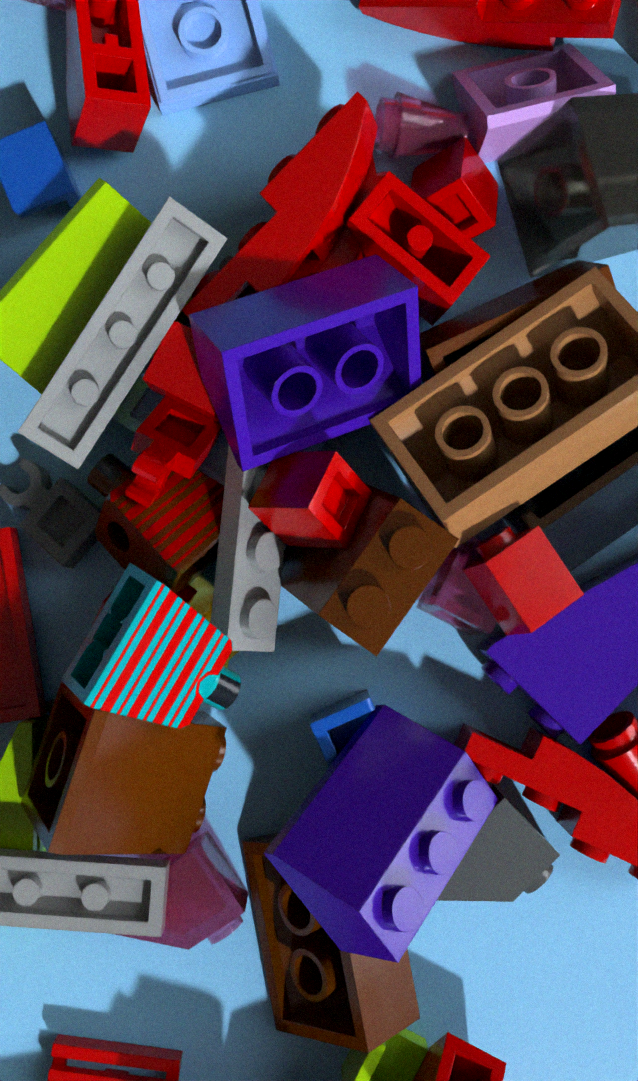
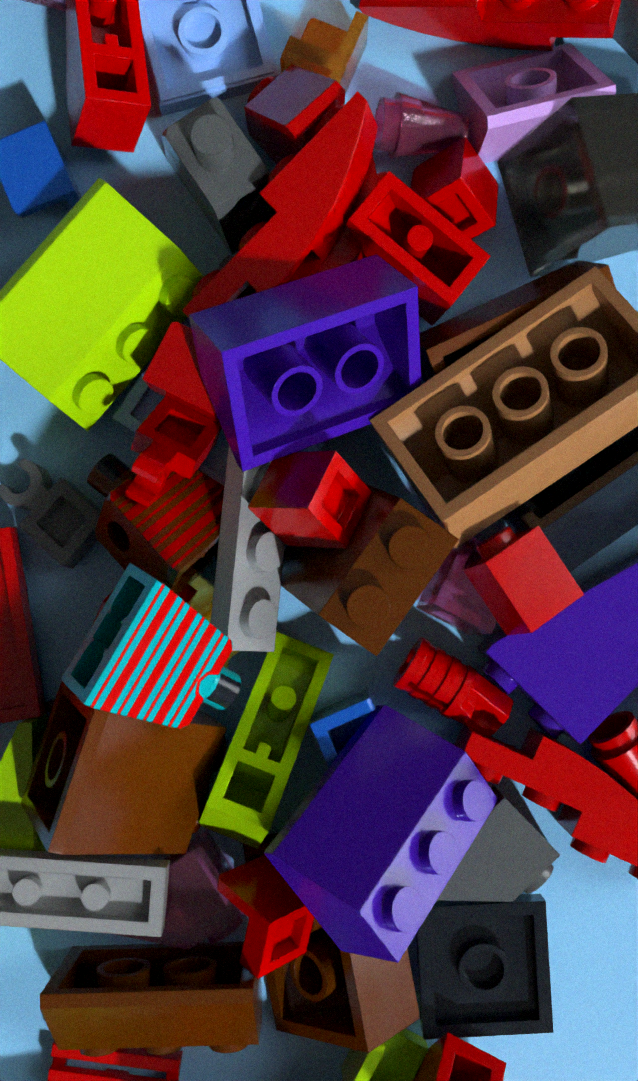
light grey plate [18,196,228,469] -> none
none -> reddish brown slope [40,941,262,1057]
none -> dark grey torso [162,97,276,255]
none -> lime slope [198,631,334,849]
none -> red panel [217,855,314,979]
none -> red slope [244,64,345,165]
none -> clear orange panel [280,11,369,95]
none -> red hinge [392,637,514,736]
none -> black plate [416,893,553,1040]

